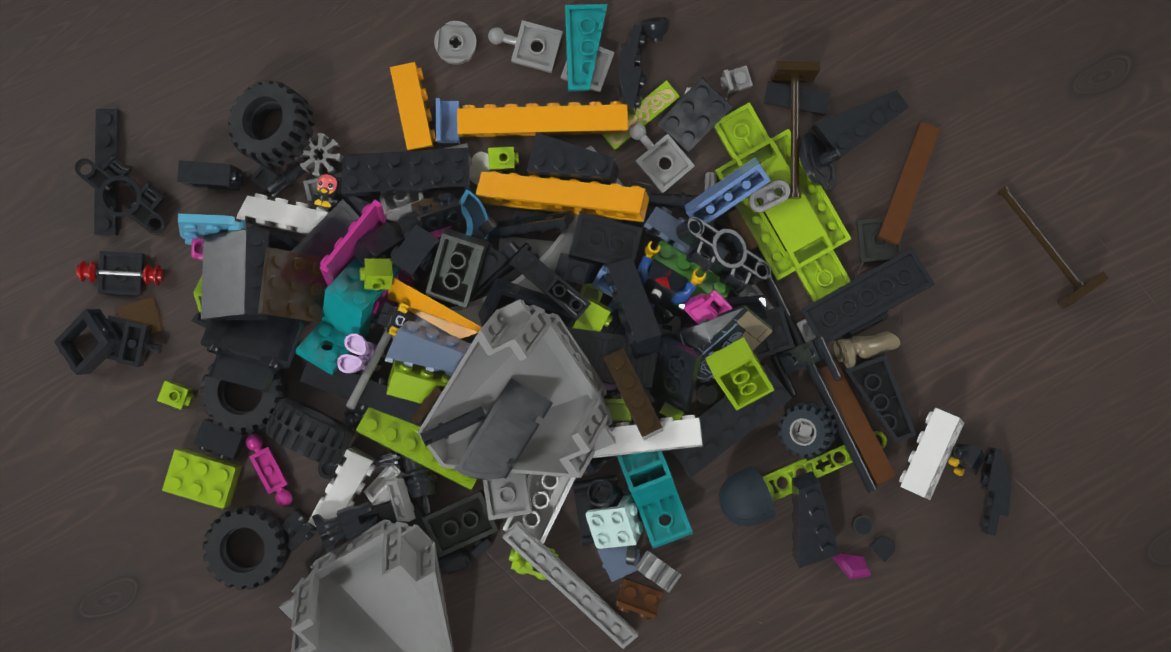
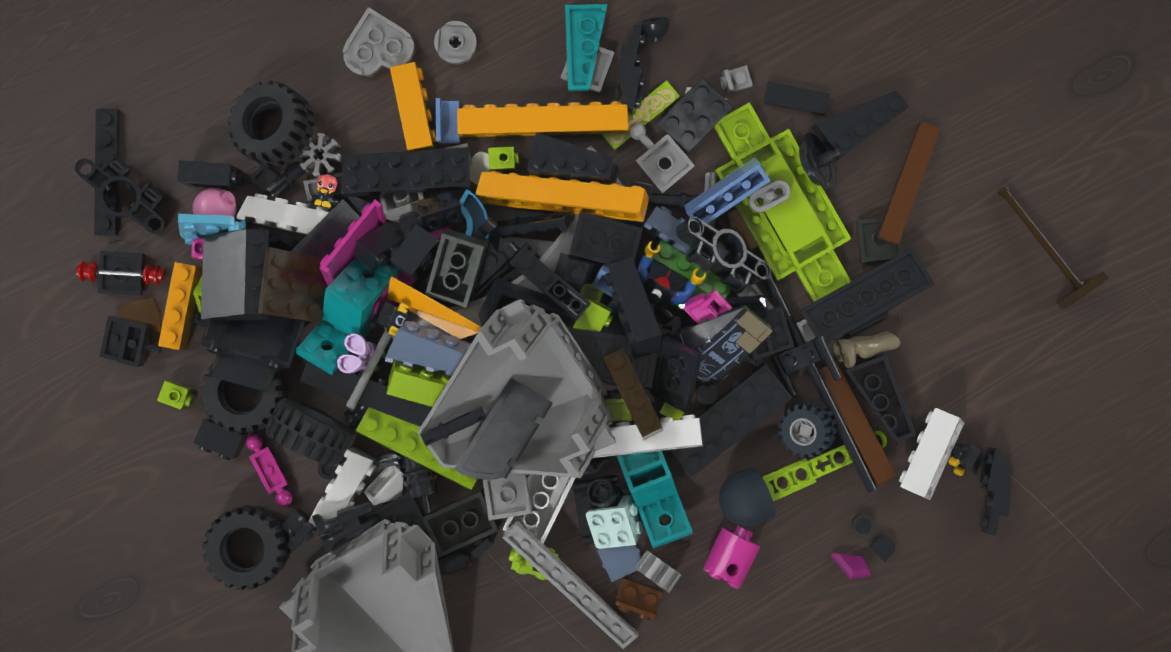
black window [54,309,122,375] -> none
lime brick [162,448,242,509] -> none
lime brick [359,258,393,290] -> none
light grey plate [385,478,415,522] -> none
dark brown plate [412,386,445,425] -> none
light grey plate [488,20,563,73] -> none
pearl dark grey tile [626,544,637,566] -> none
lime brick [705,337,775,411] -> none
dark brown tile [771,61,820,199] -> none
black wedge [792,471,840,568] -> none
none -> light orange brick [158,262,202,350]
none -> bright pink brick [193,187,237,217]
none -> light grey plate [343,7,415,77]
none -> dark pink cylinder [703,525,761,589]

